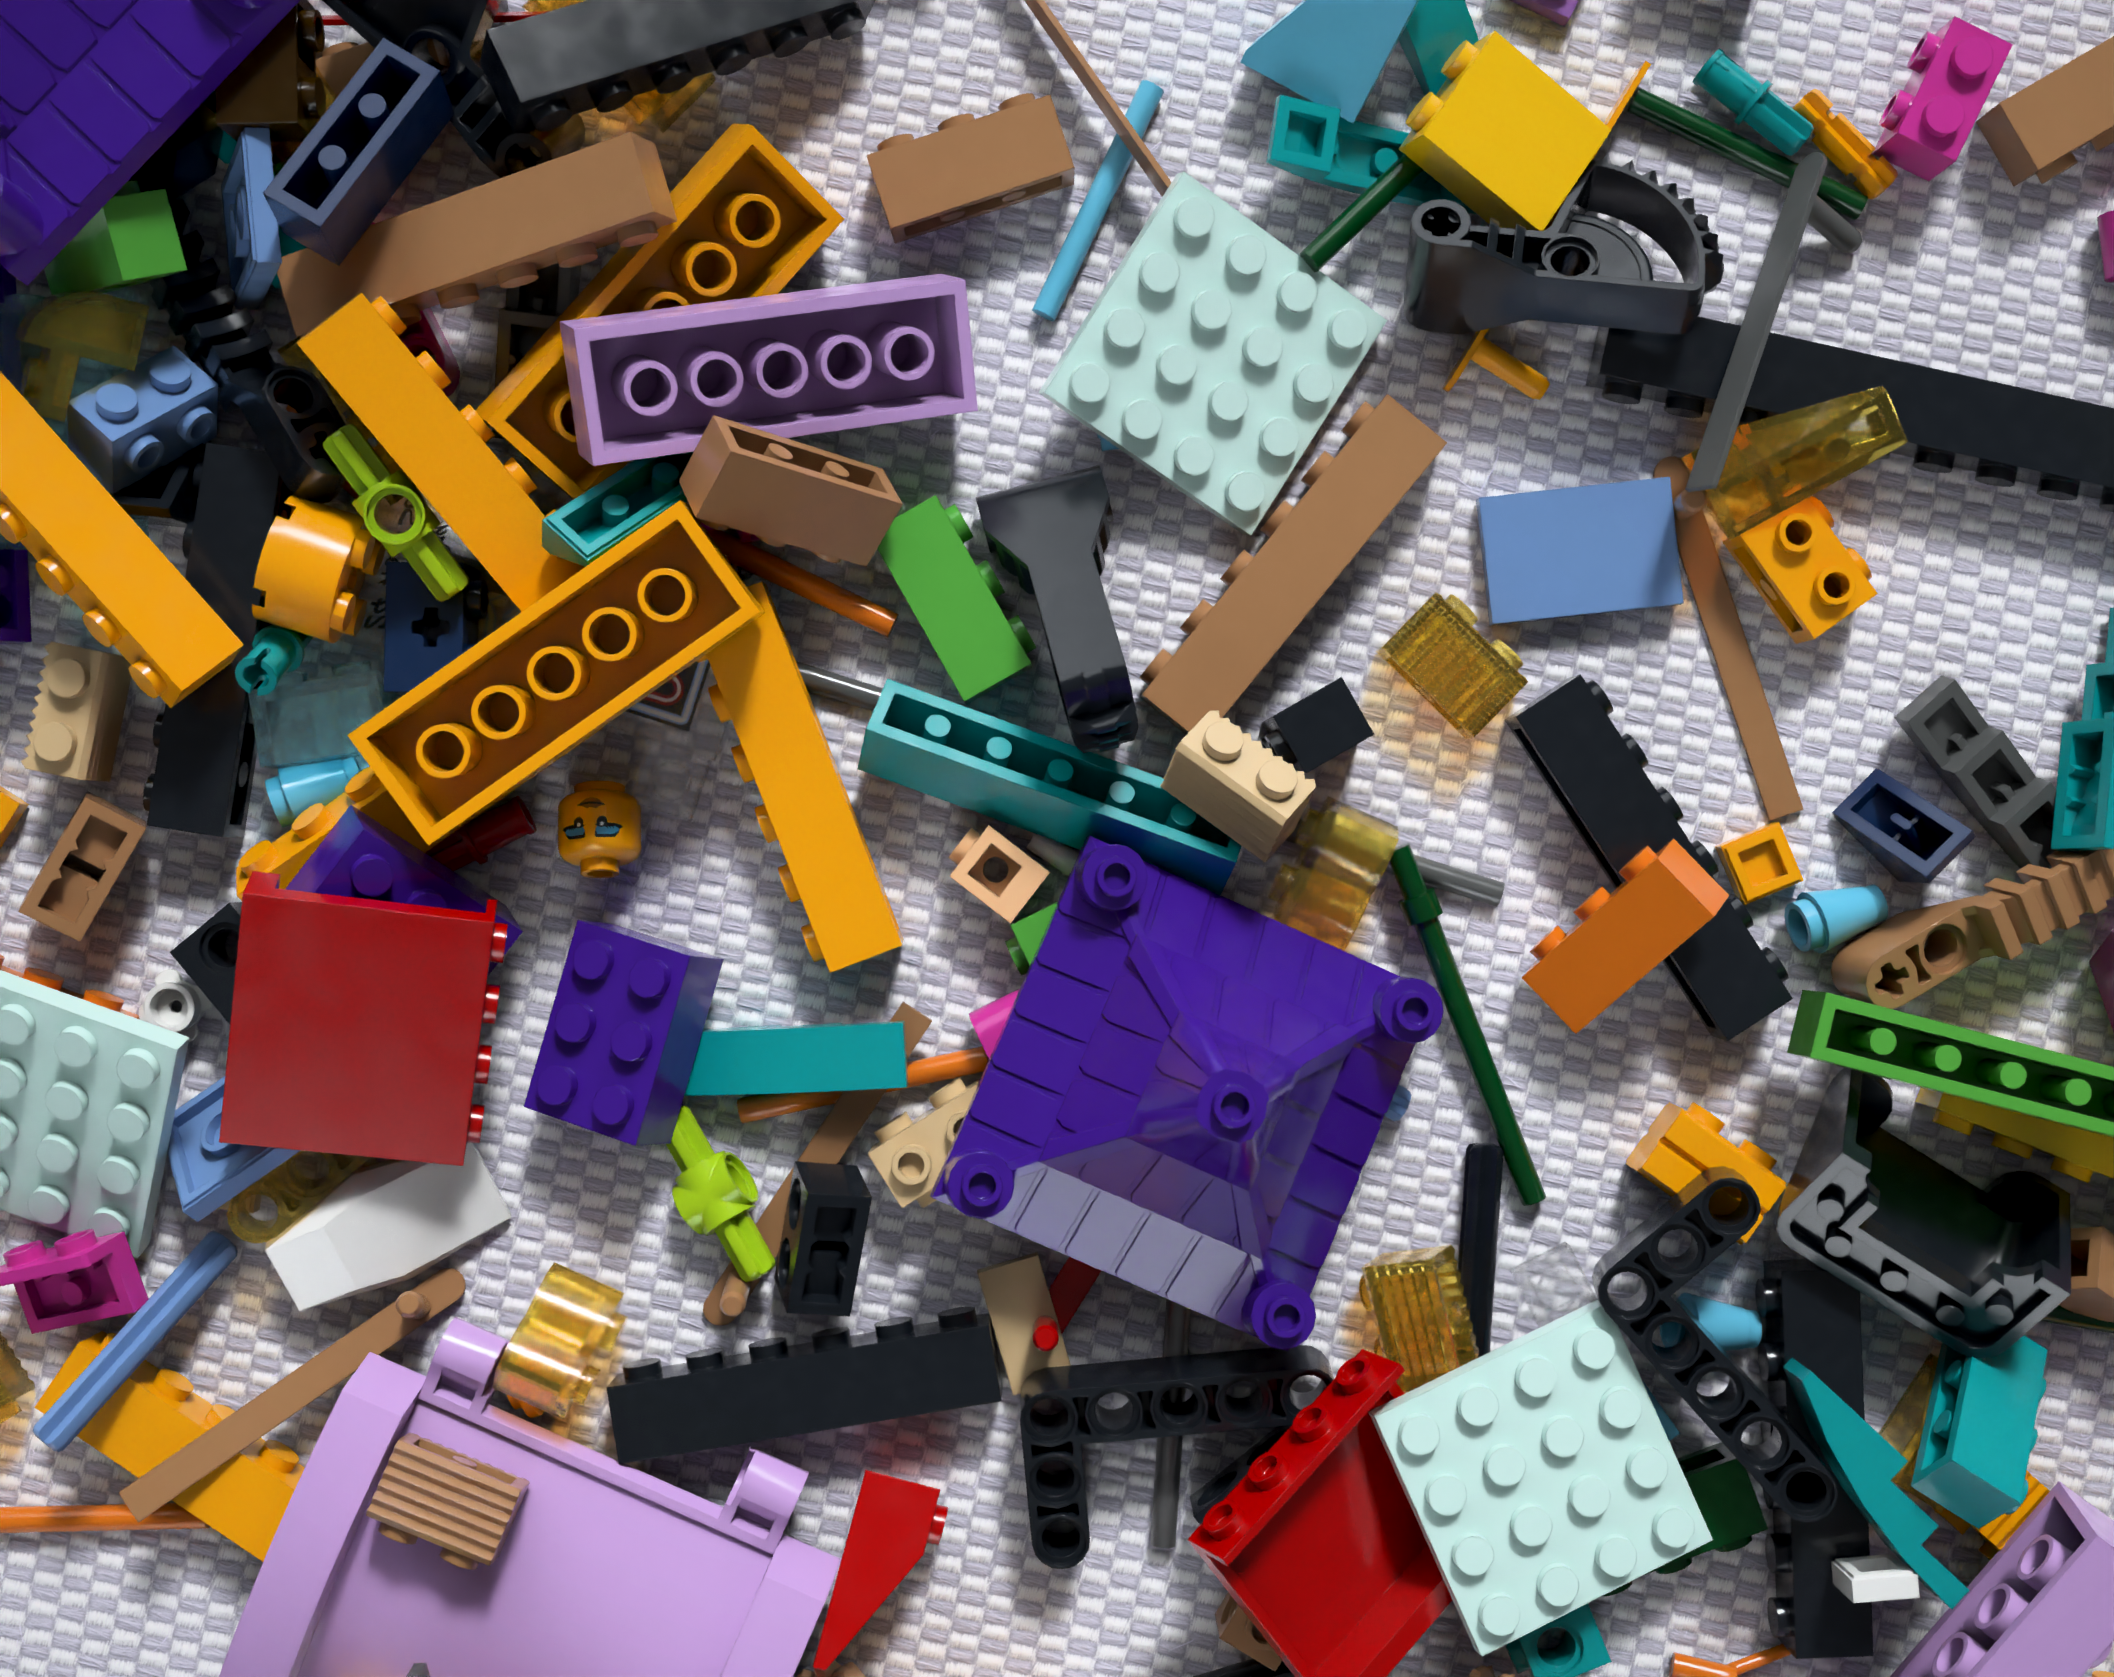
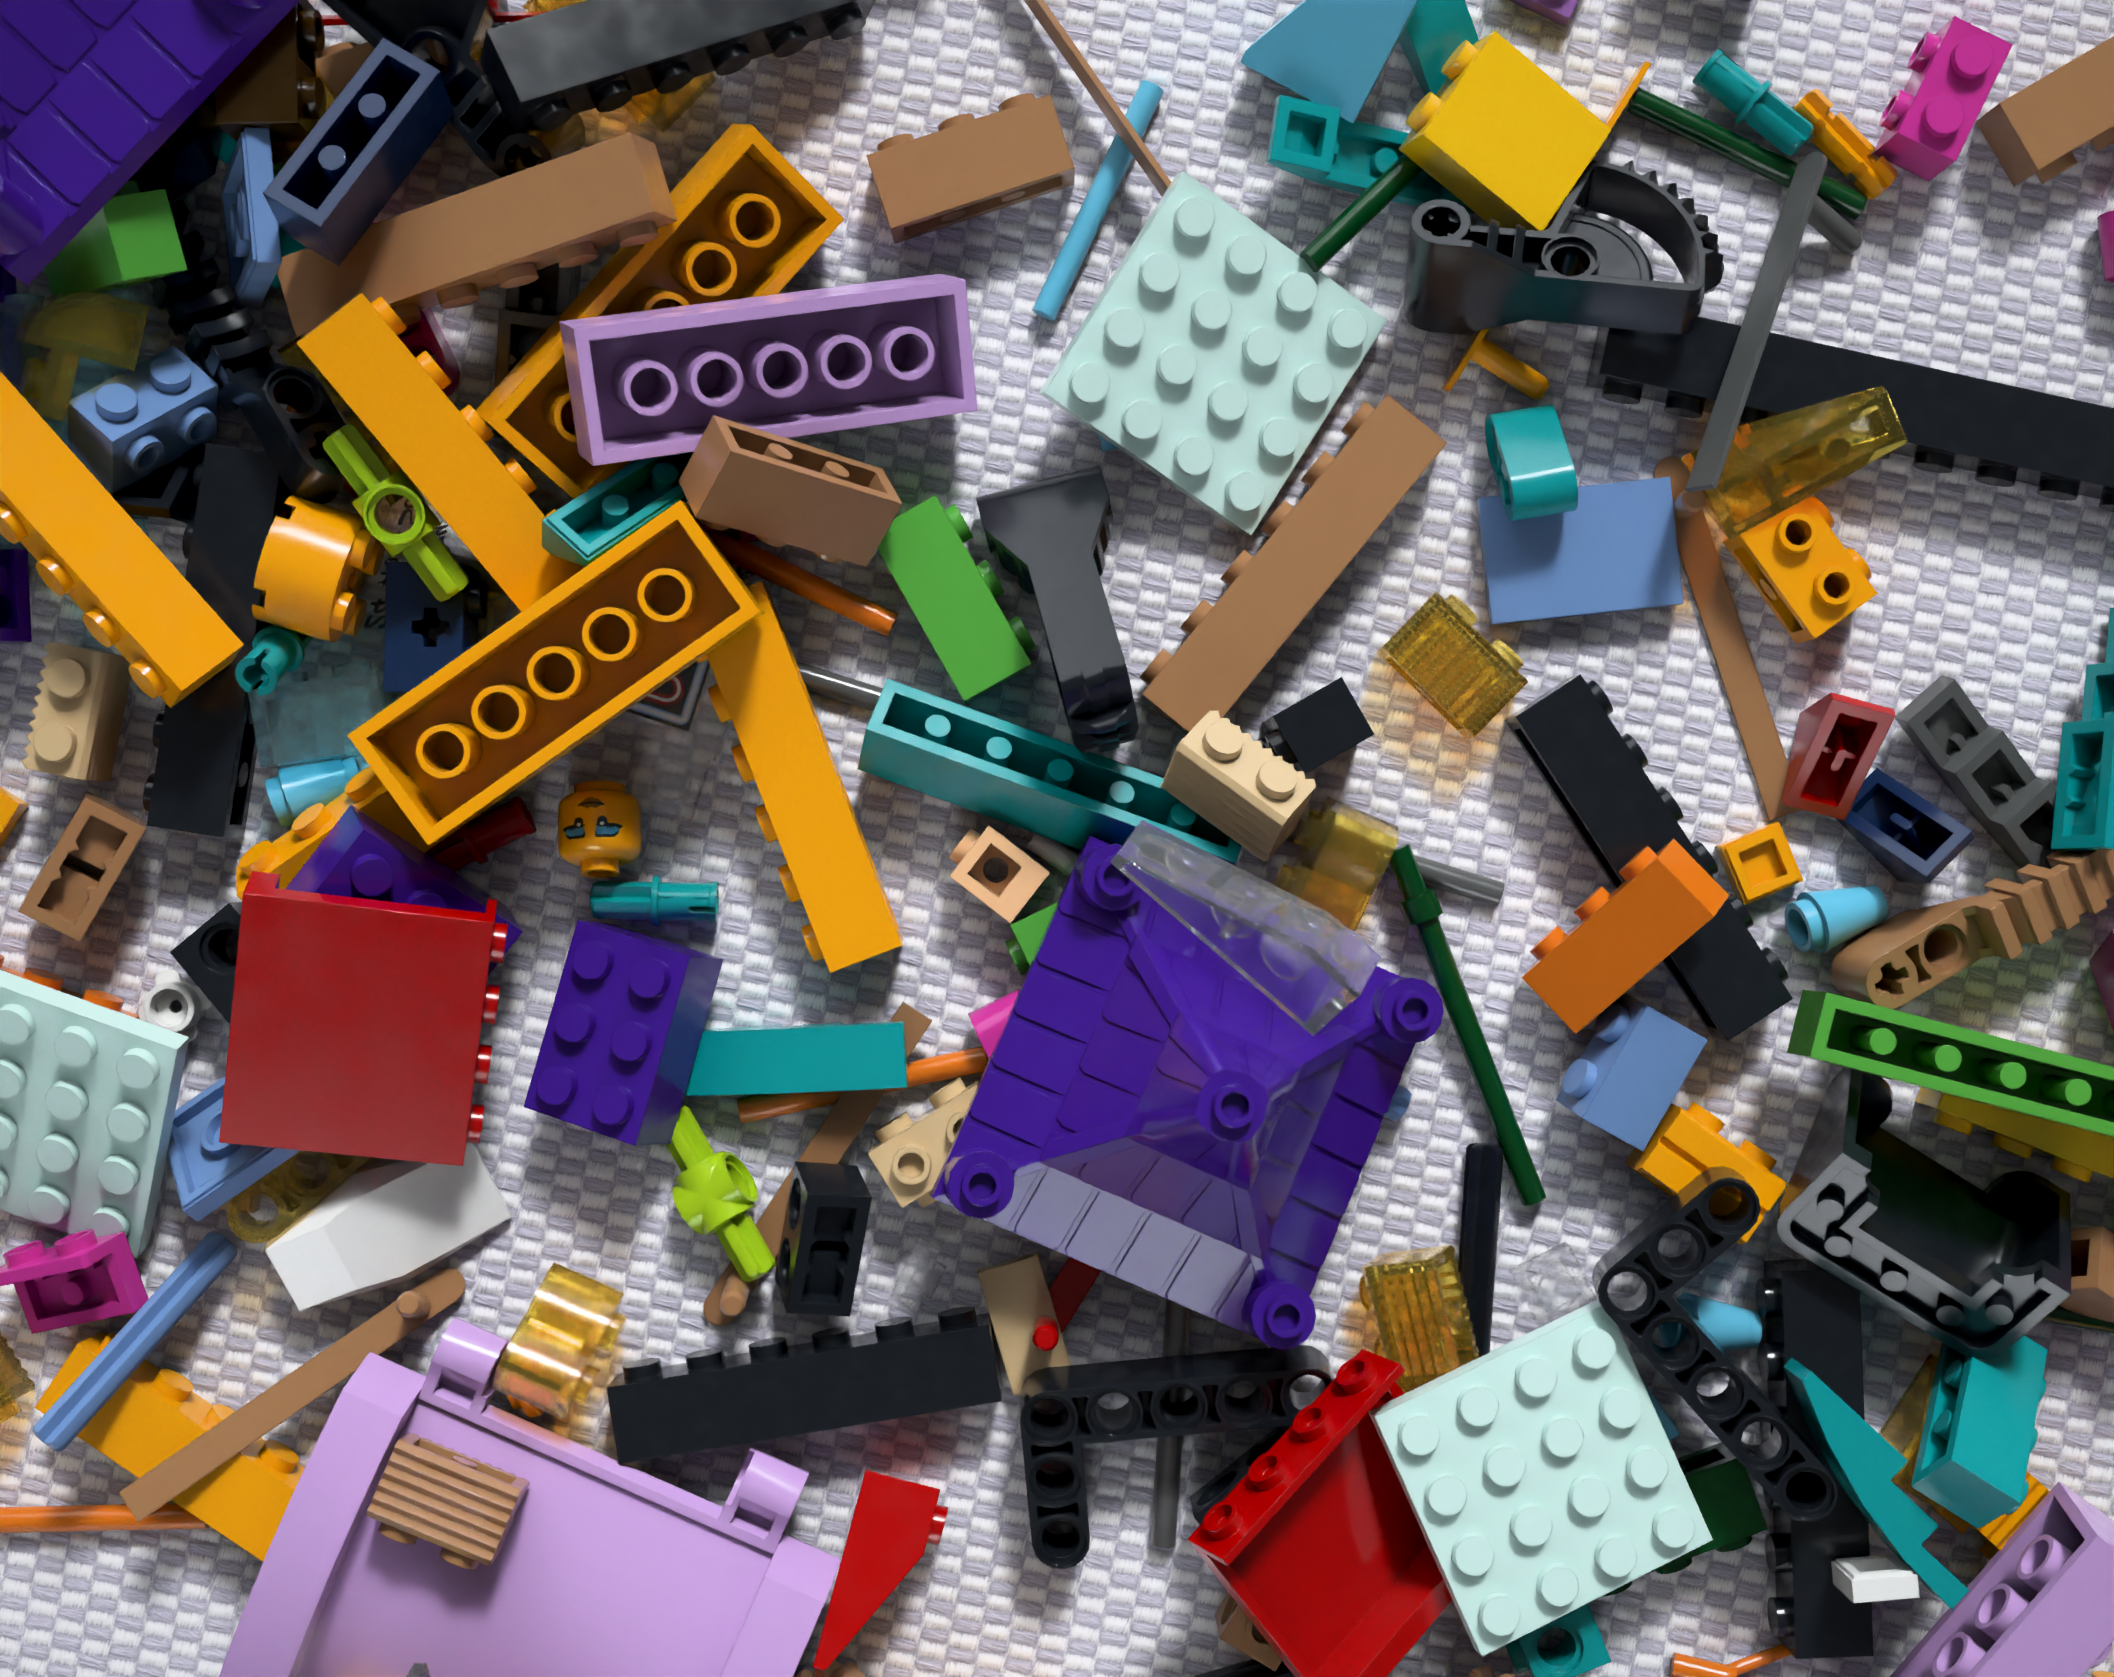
none -> teal axle [590,875,719,926]
none -> clear plate [888,1233,947,1312]
none -> clear wedge [1110,820,1381,1035]
none -> teal beam [1485,404,1578,521]
none -> medium blue brick [1556,993,1708,1151]
none -> red slope [1782,692,1896,821]

